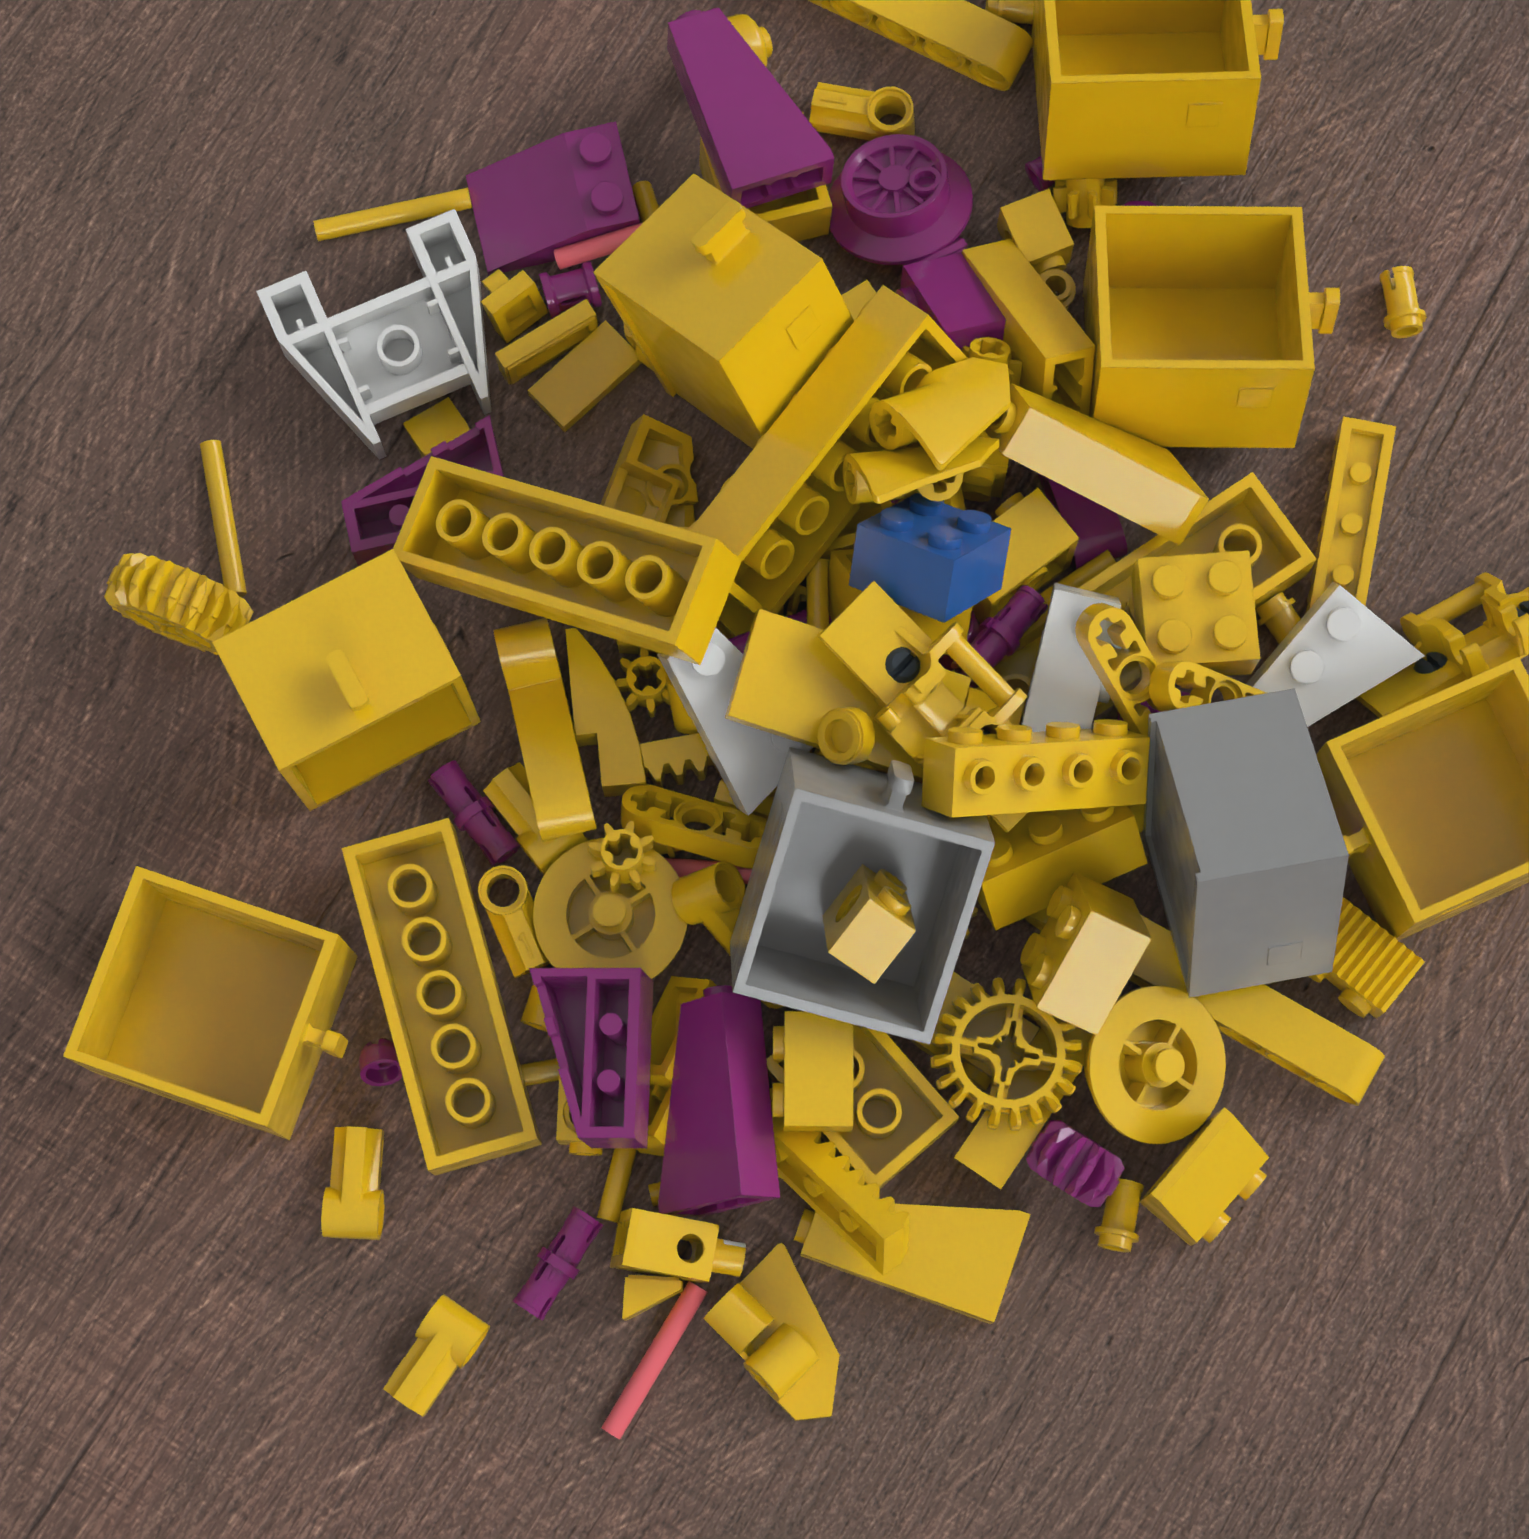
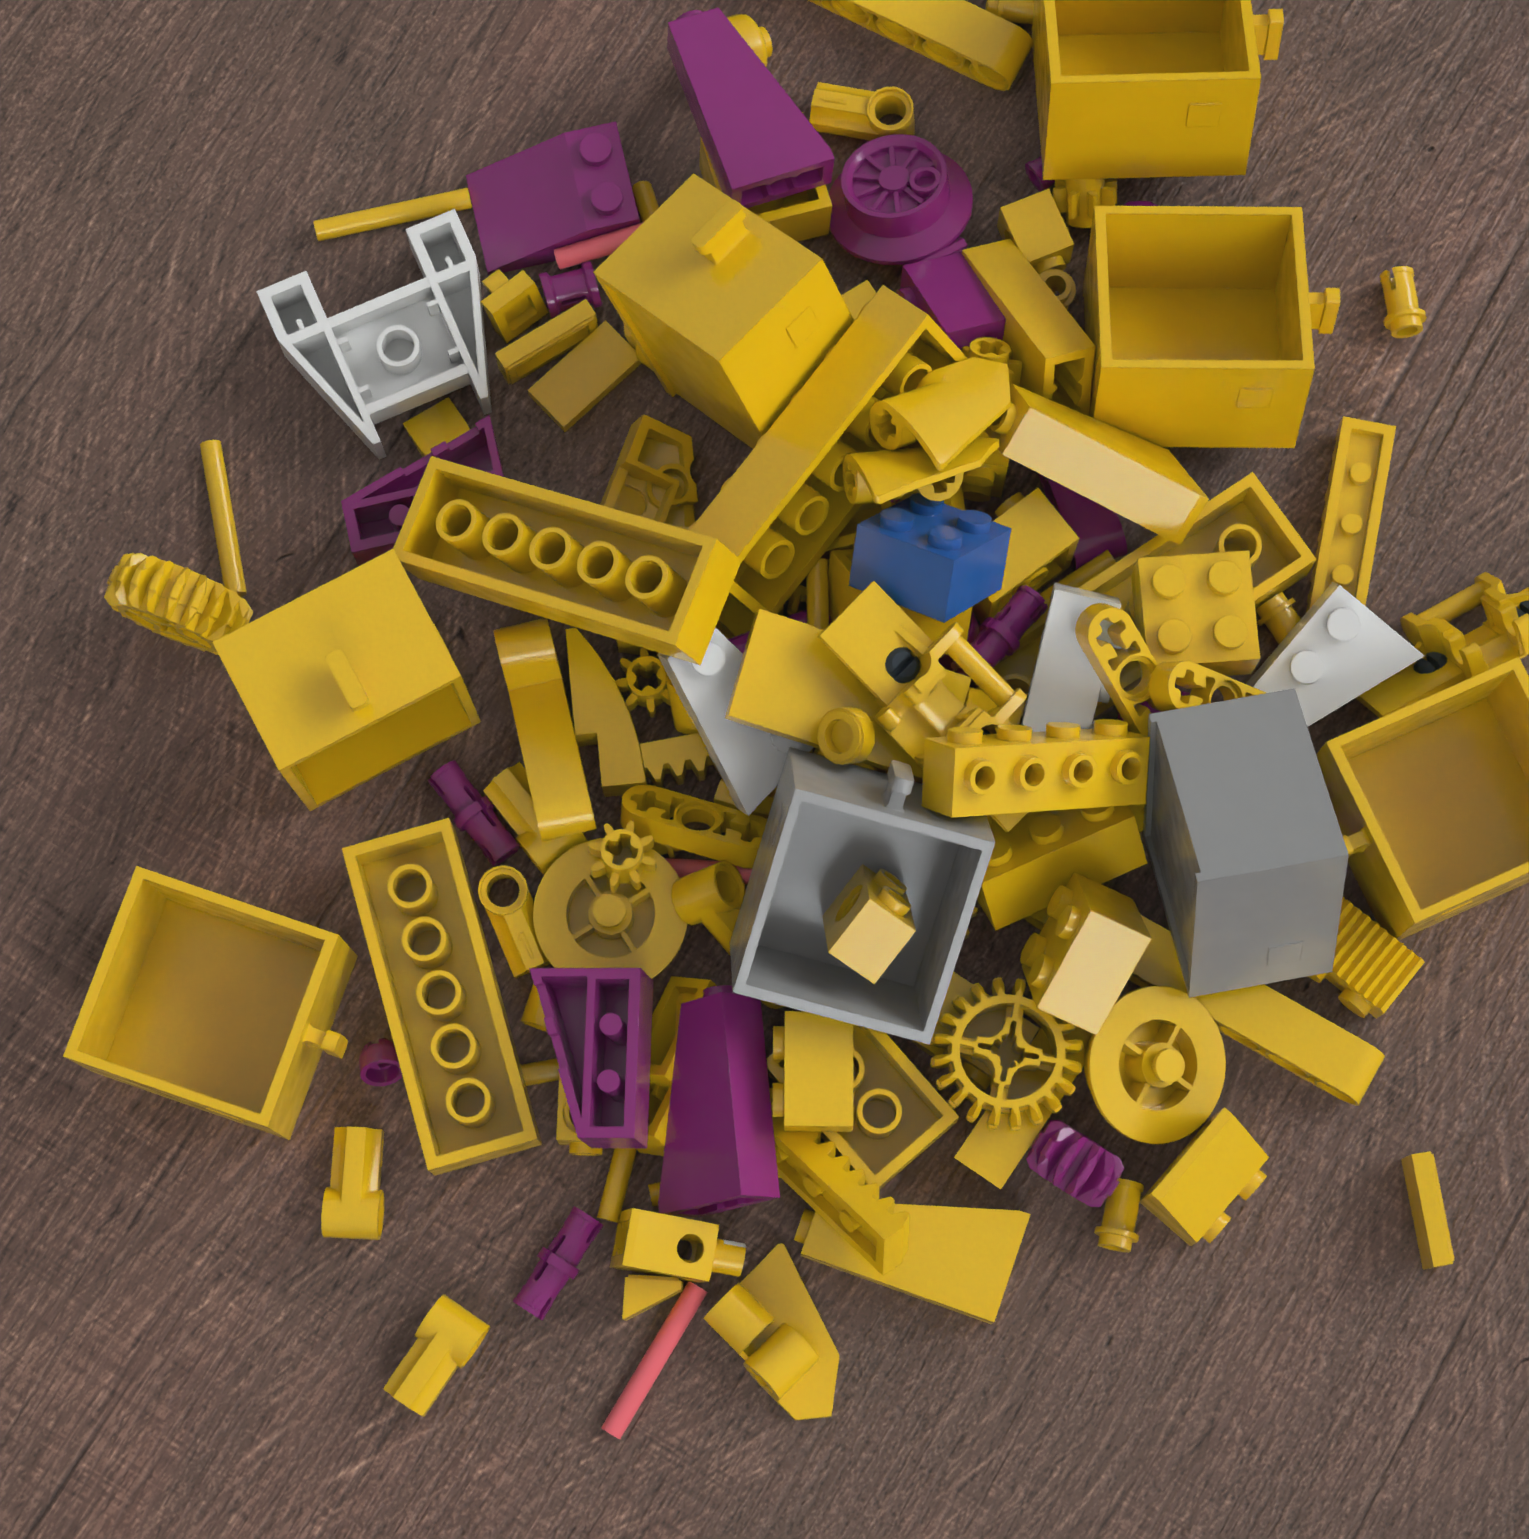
none -> yellow tile [1401,1151,1455,1270]

